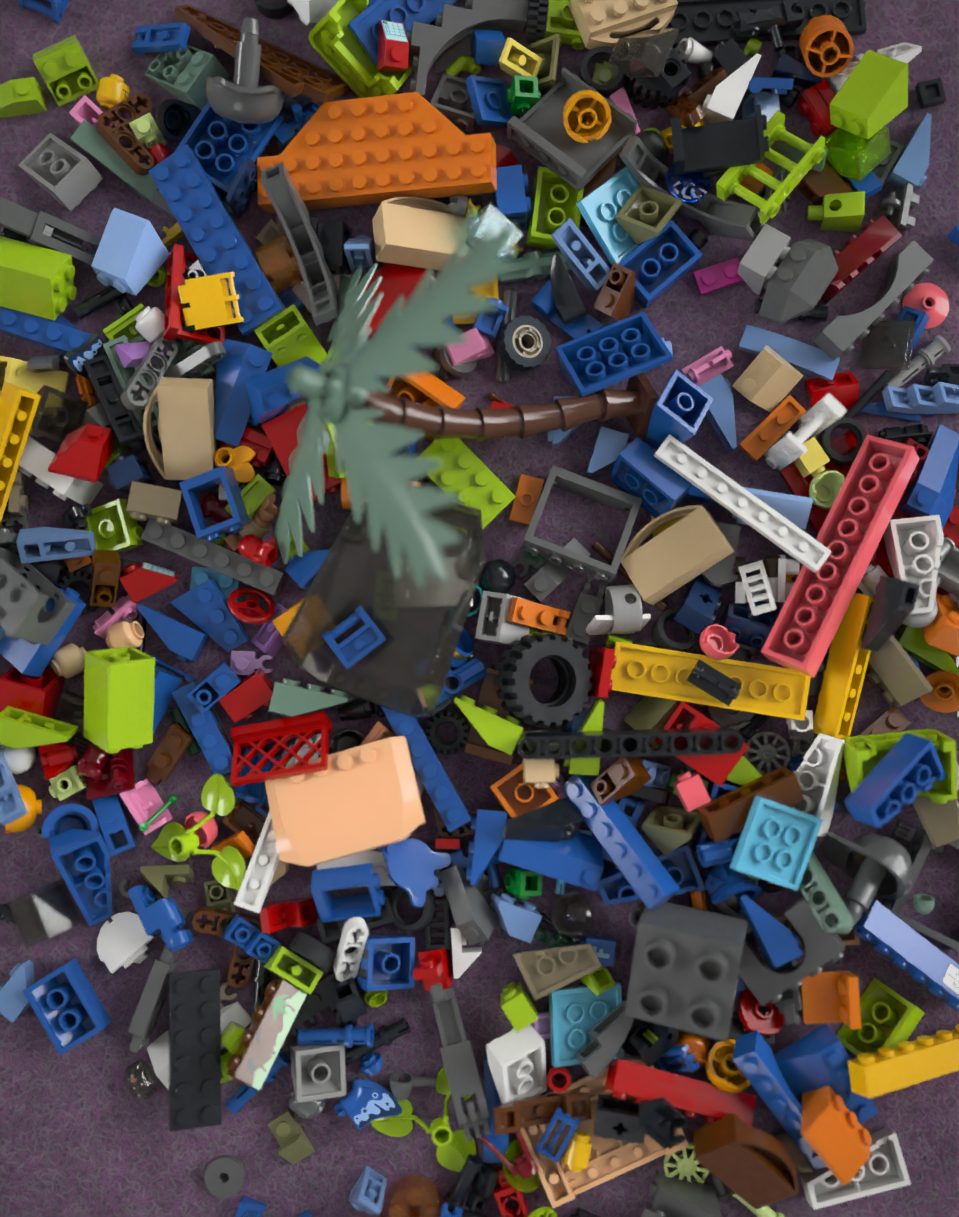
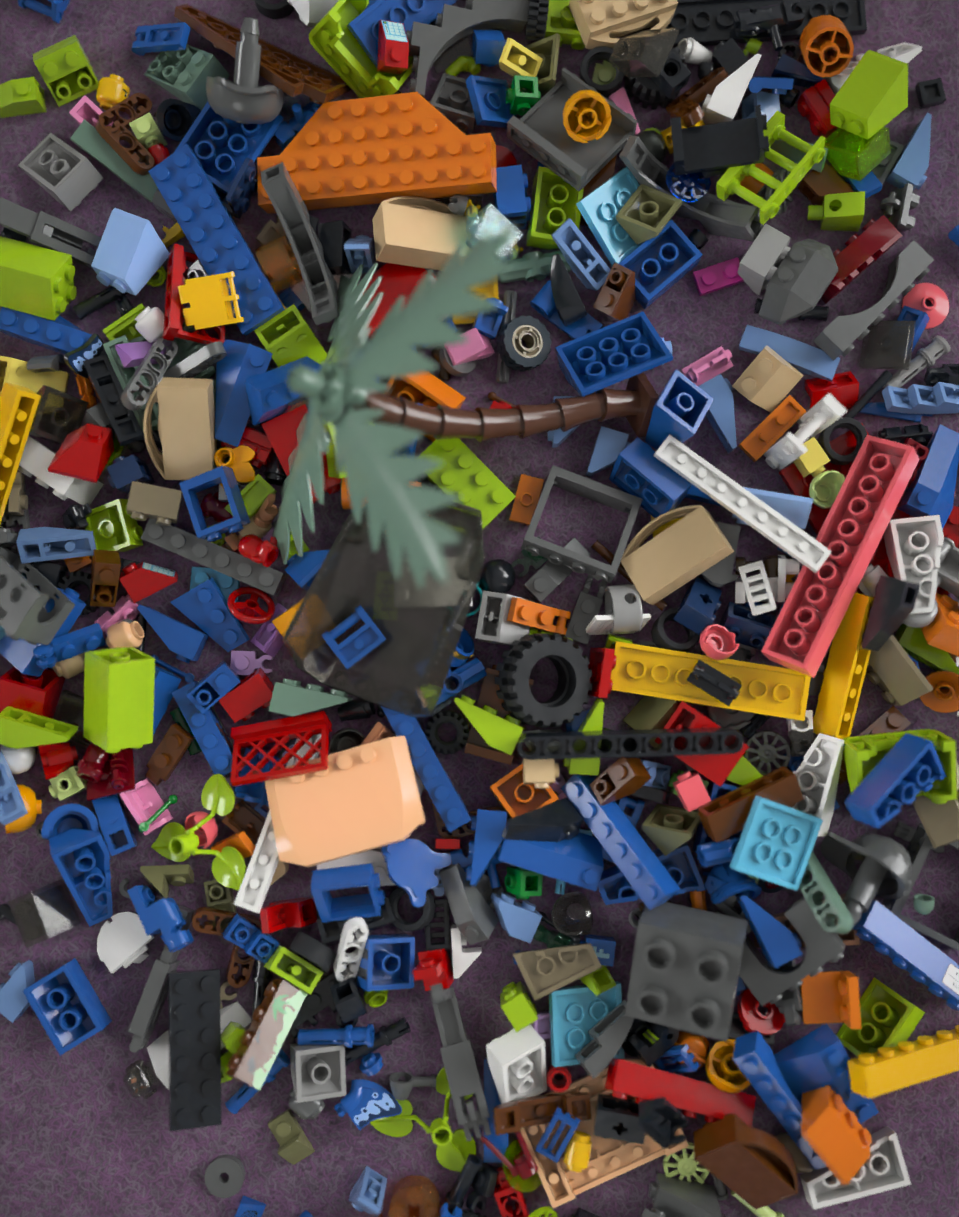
none -> blue hinge [33,623,106,669]

